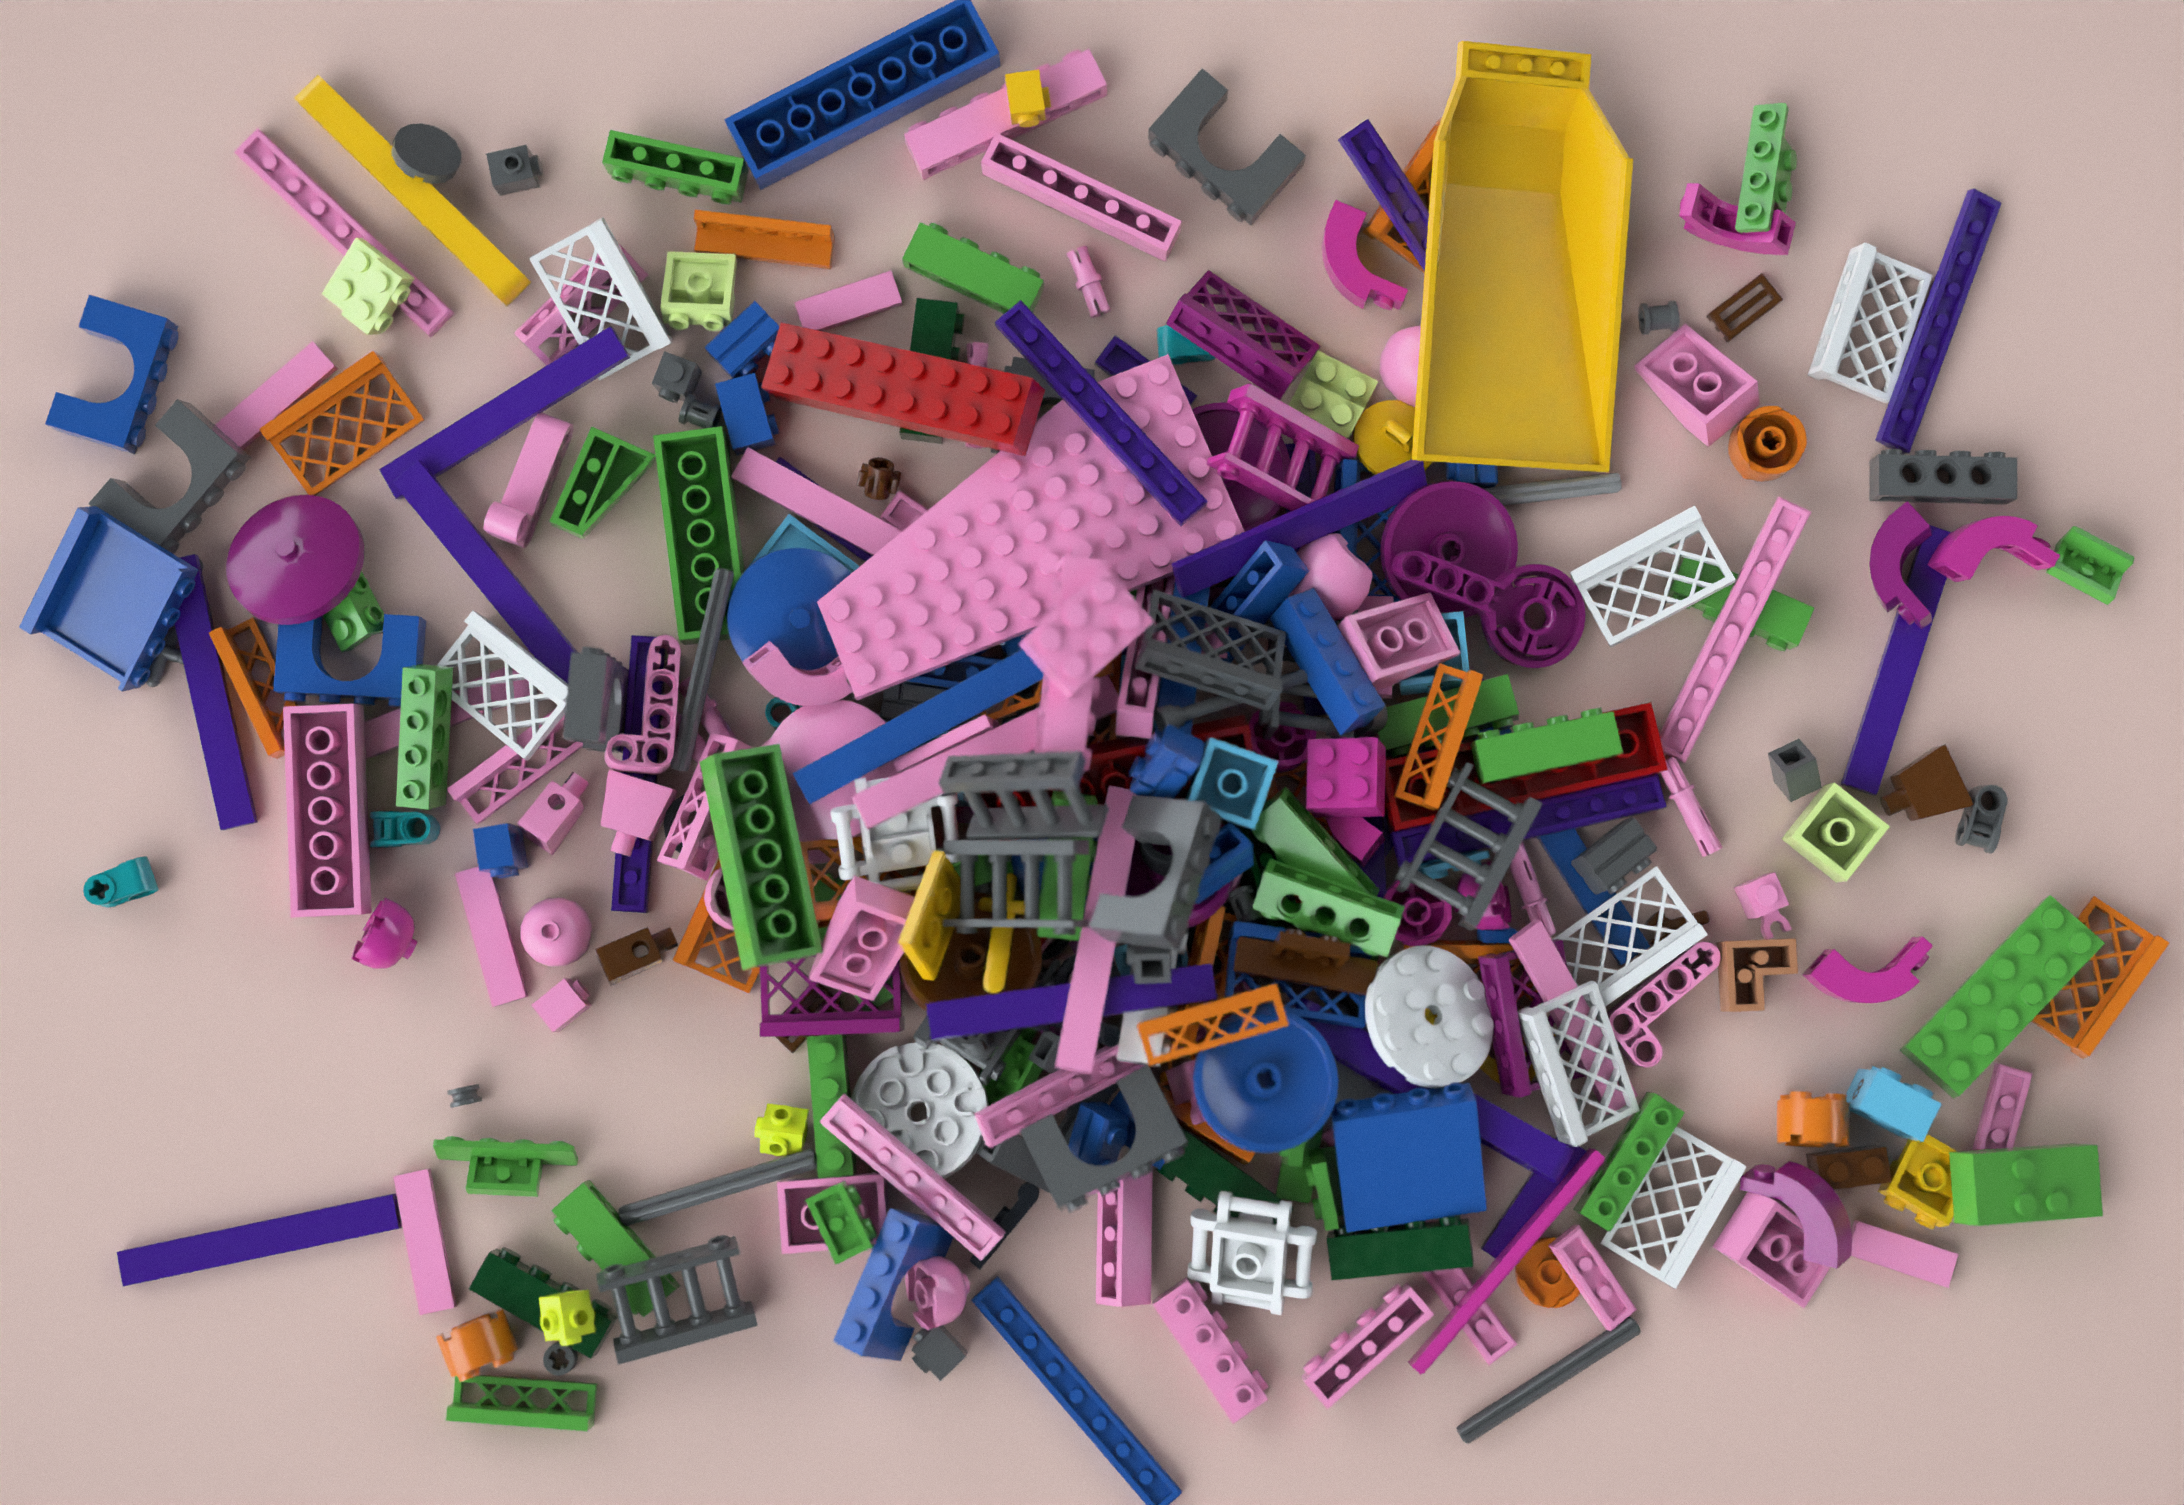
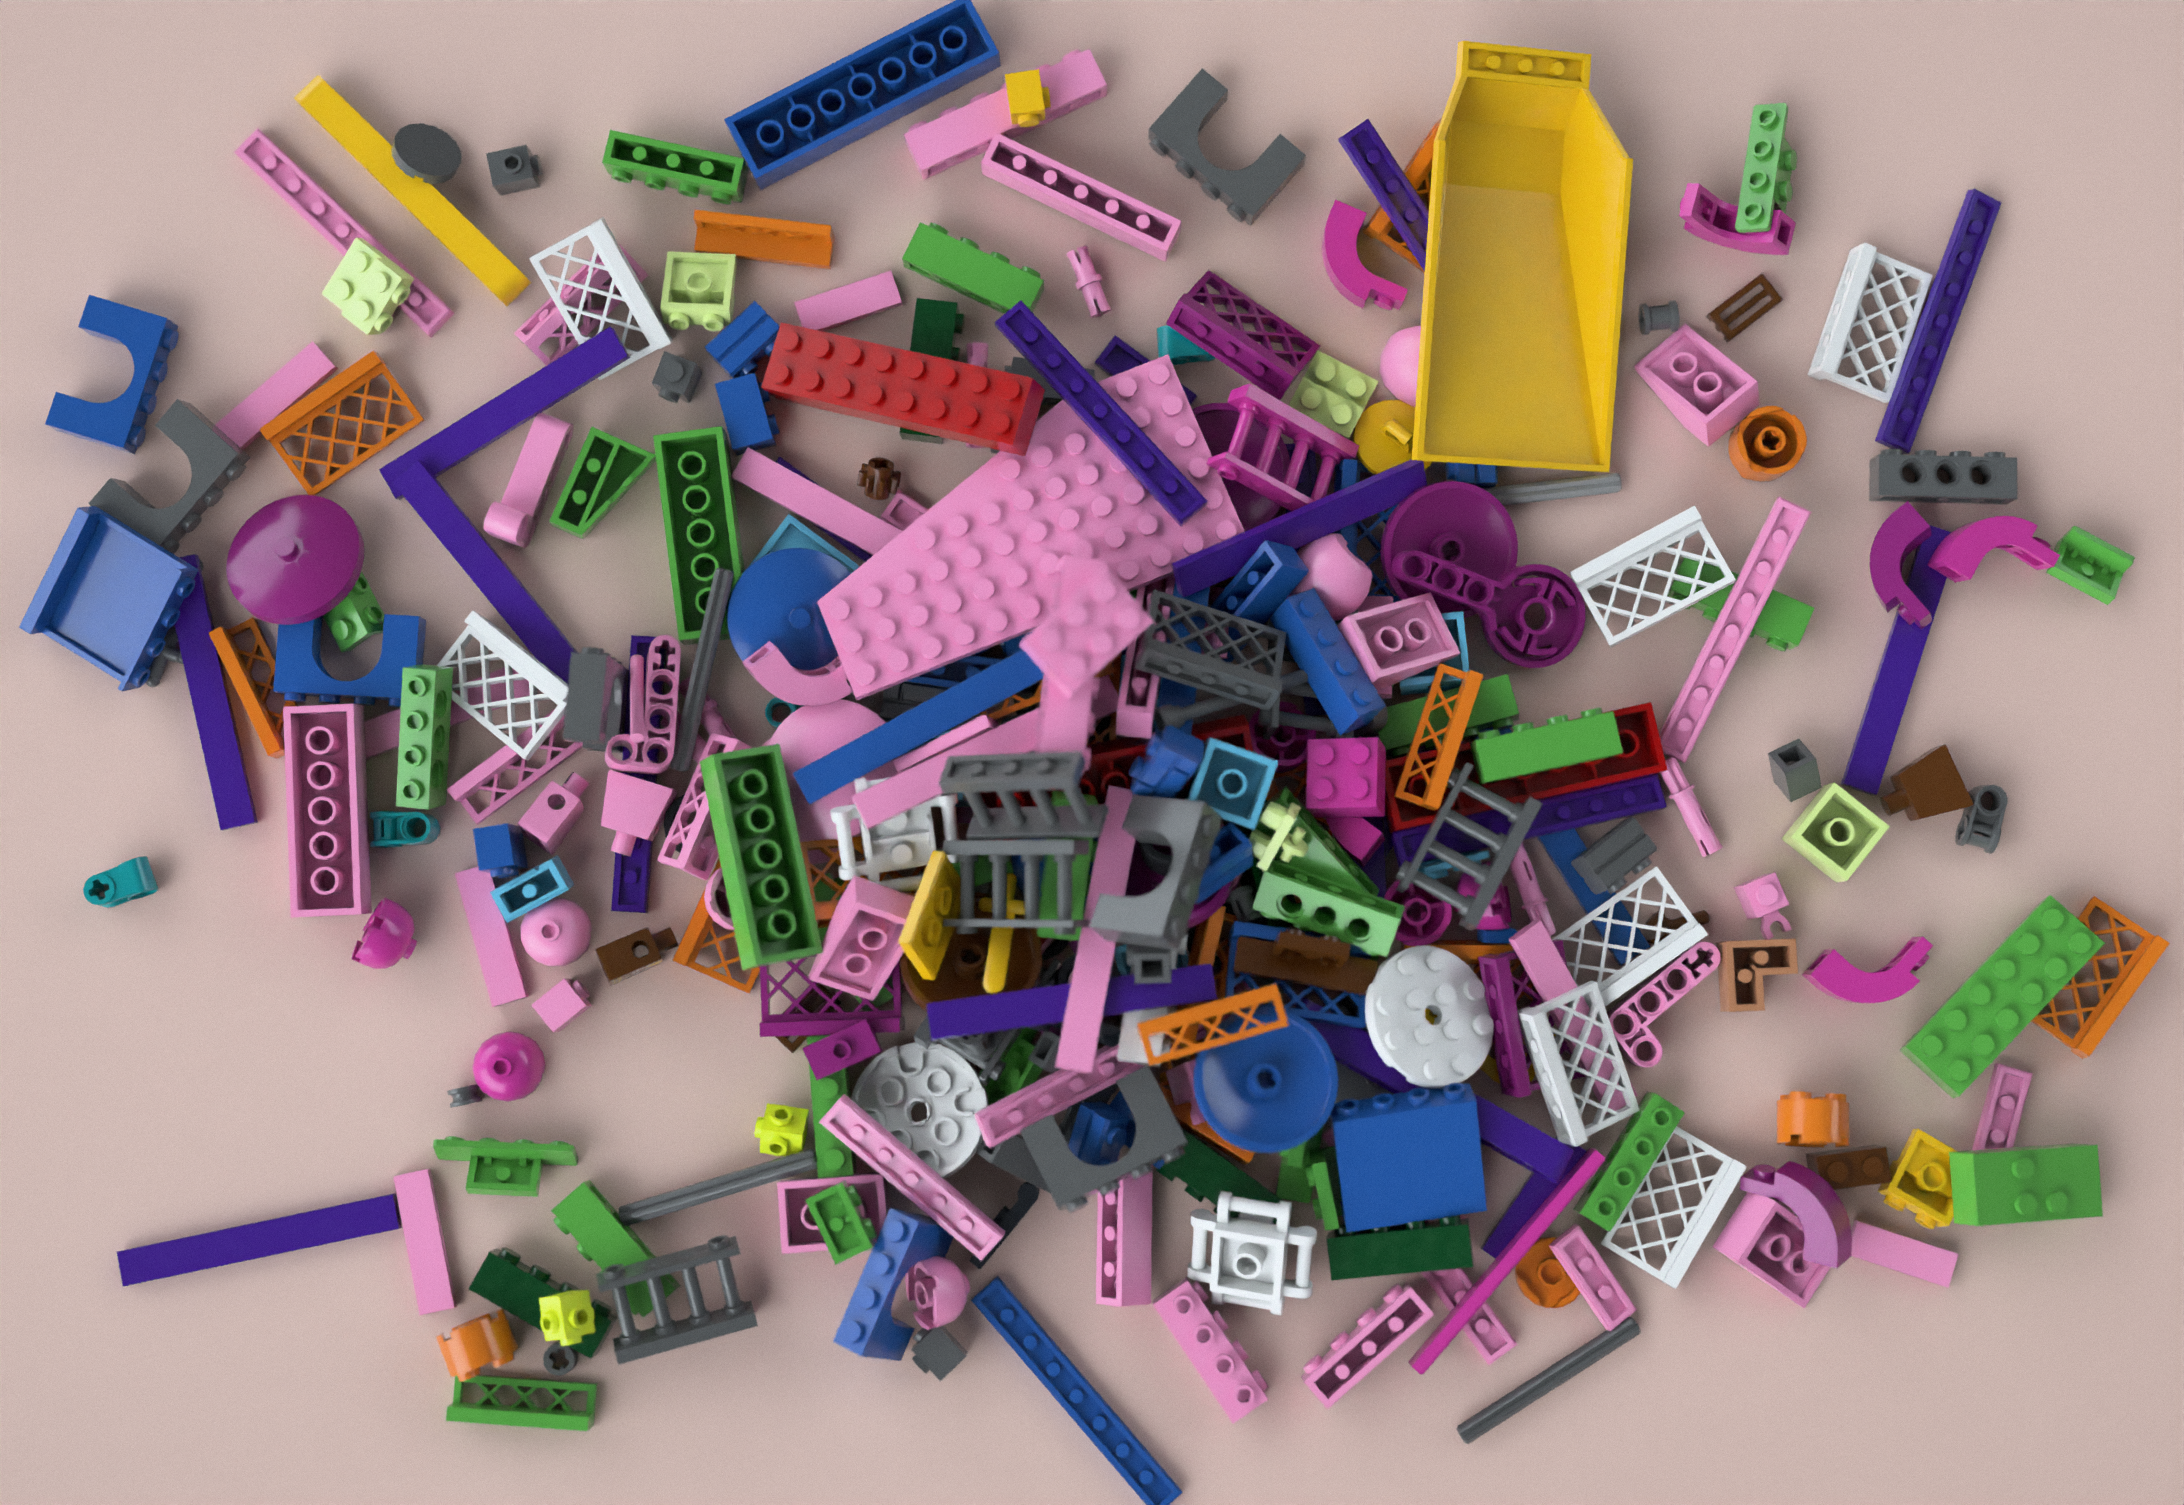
dark grey bush [679,394,722,429] -> none
medium azure brick [1846,1066,1941,1142] -> none
none -> dark pink cylinder [472,1031,546,1102]
none -> medium azure brick [490,855,574,923]
none -> bright pink bar [630,655,644,742]
none -> magenta plate [802,1018,882,1080]
none -> yellowish green hips [1249,801,1308,871]

